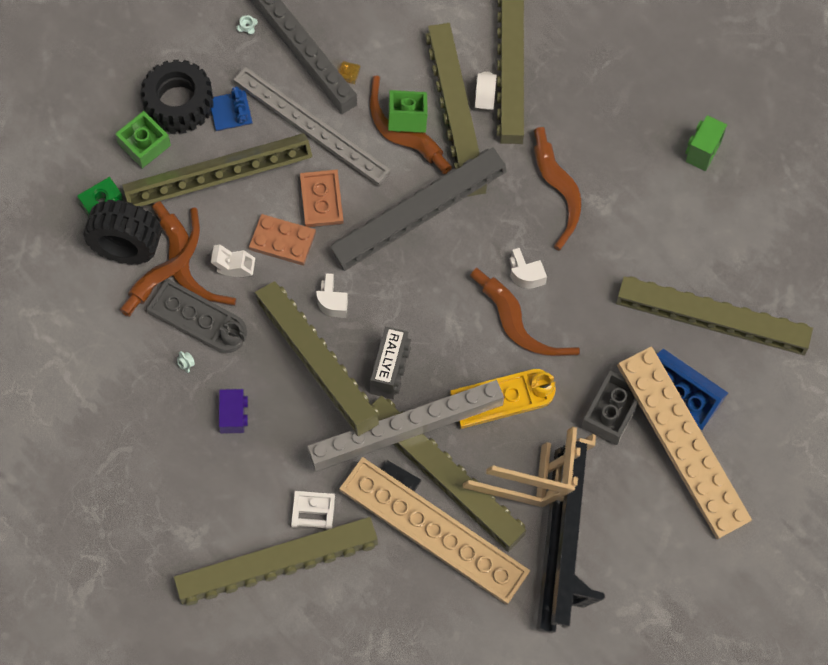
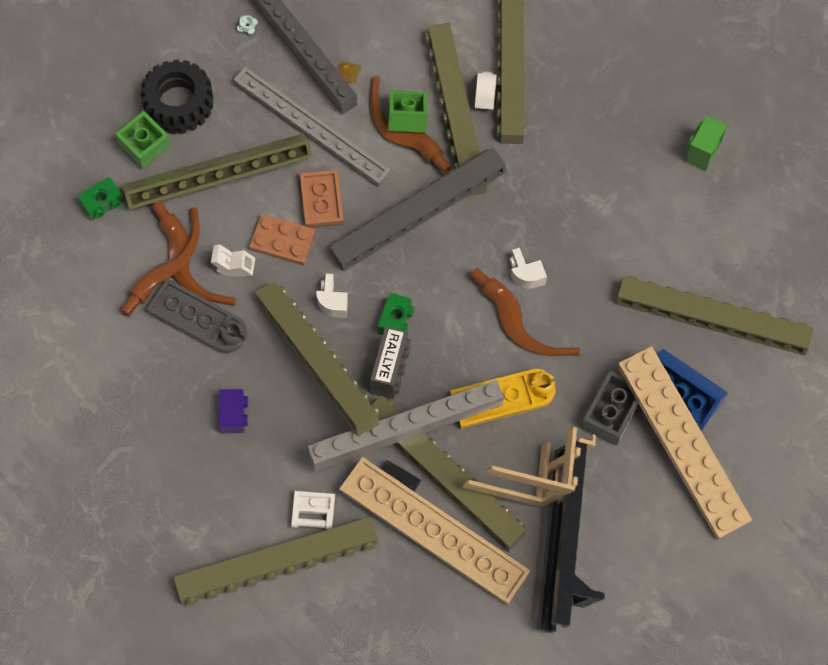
black tyre [83,200,162,265] -> none
light aqua plate [177,351,195,373] -> none
blue hinge [211,87,253,131] -> none
dark orange animal [534,127,581,251] -> none
none -> green brick [378,292,415,335]

